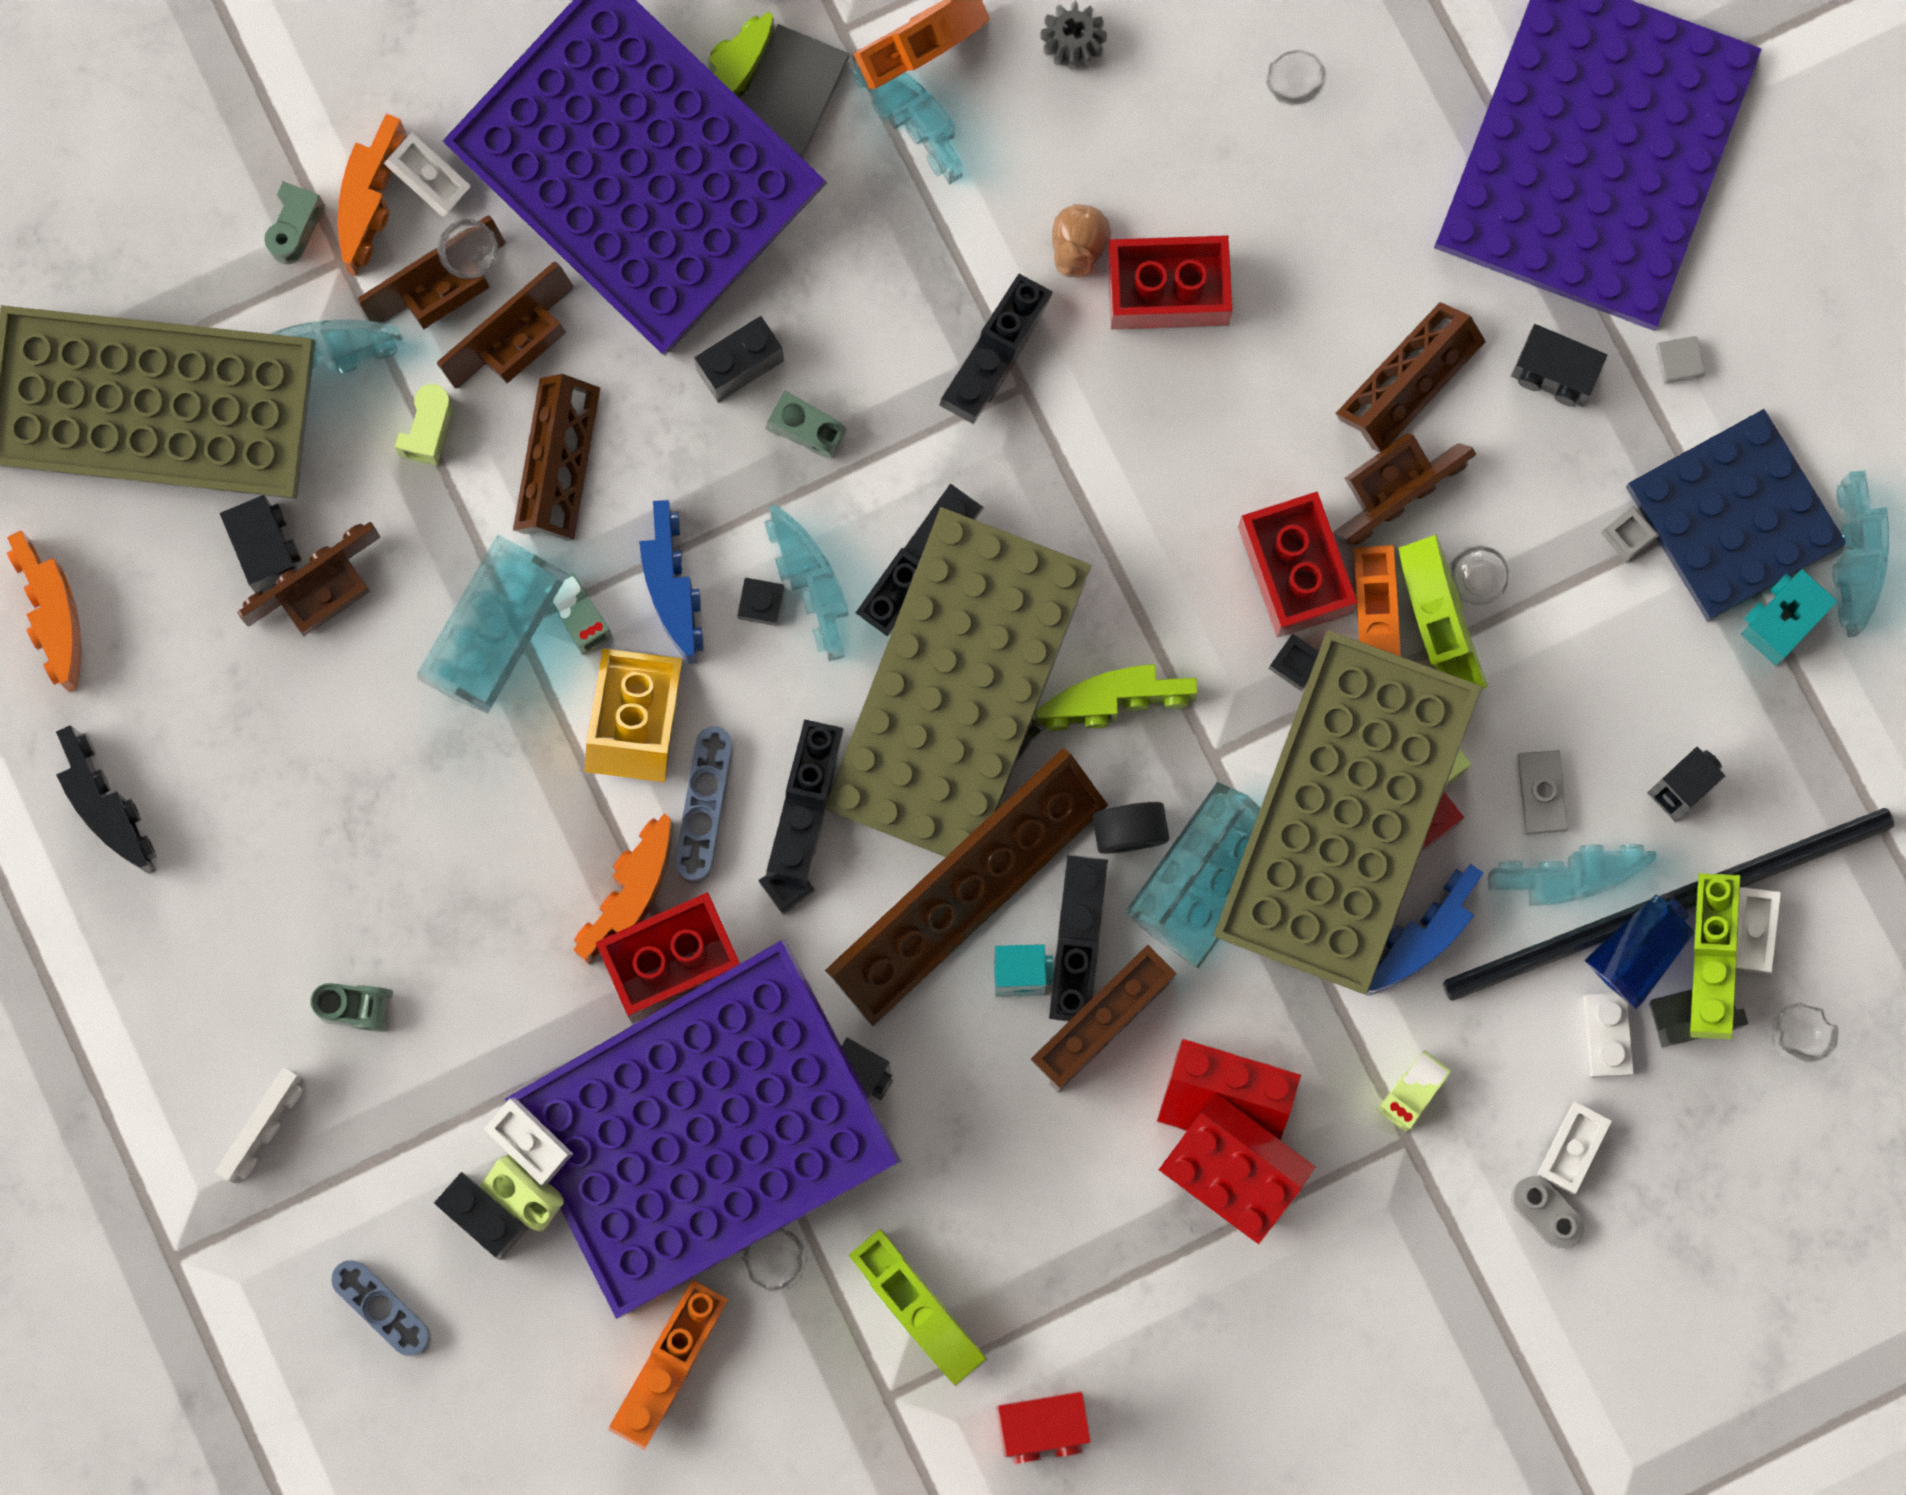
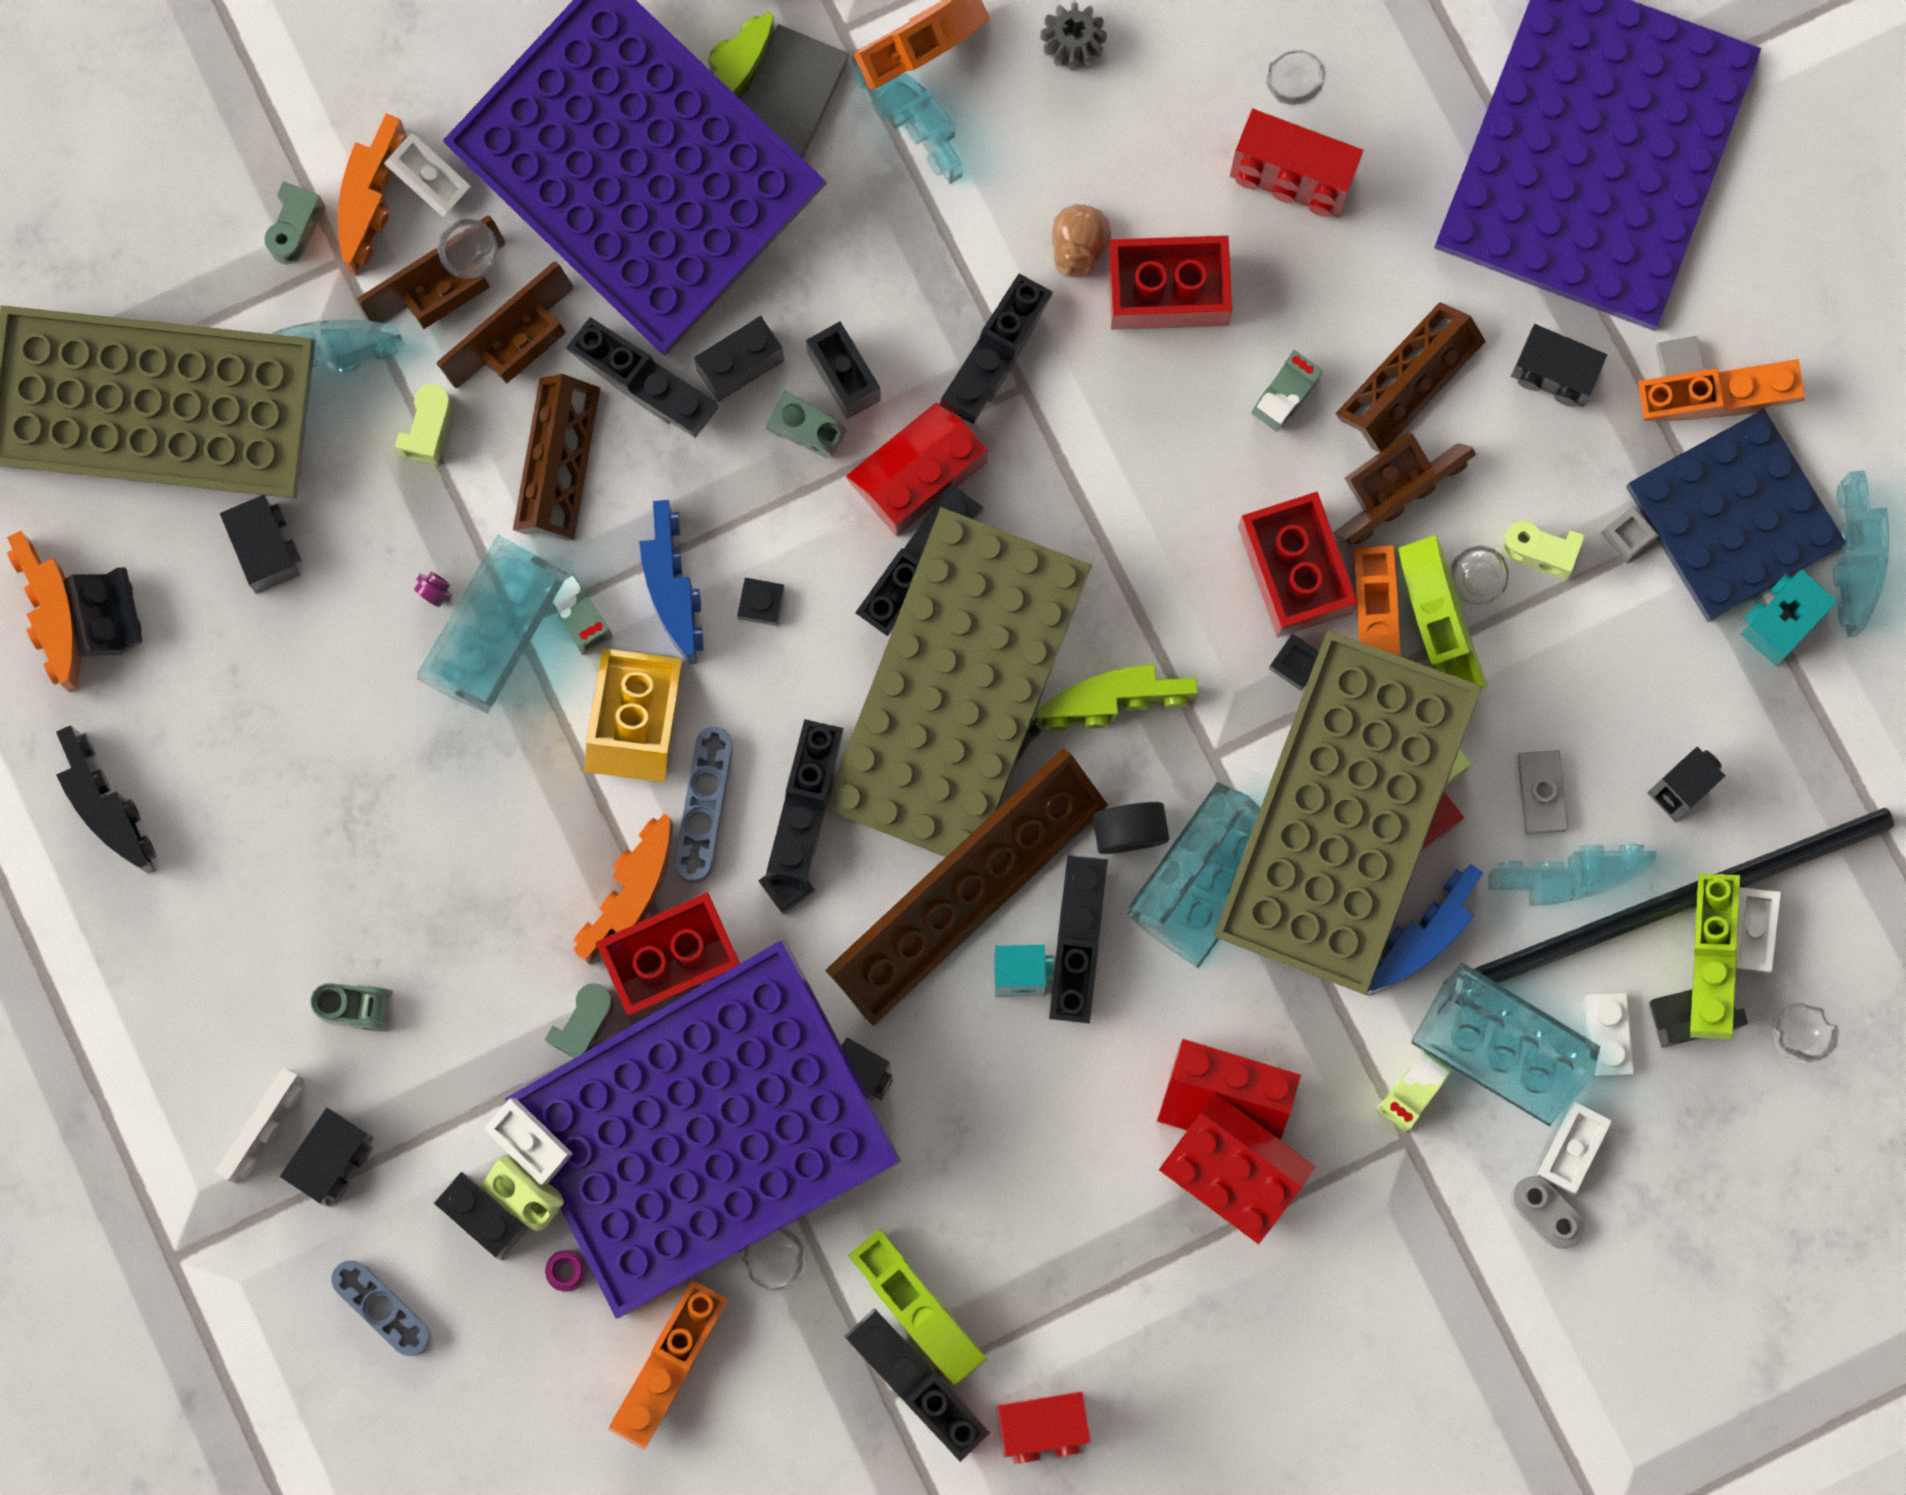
reddish brown bracket [237,522,381,636] -> none
clear light blue slope [764,505,849,661] -> none
reddish brown fence [1030,945,1177,1093] -> none
clear blue slope [1584,894,1695,1010] -> none
none -> black bracket [64,567,143,656]
none -> black brick [279,1107,373,1207]
none -> magenta plate [414,571,453,607]
none -> sand green leg [544,983,614,1058]
none -> magenta plate [545,1250,587,1292]
none -> black slope [566,317,719,438]
none -> black brick [806,321,881,419]
none -> black slope [844,1308,990,1462]
none -> red slope [845,402,988,537]
none -> red brick [1229,108,1364,218]
none -> sand green leg [1251,349,1323,432]
none -> clear light blue slope [1411,962,1601,1127]
none -> yellowish green leg [1503,520,1585,580]
none -> orange slope [1638,359,1805,421]

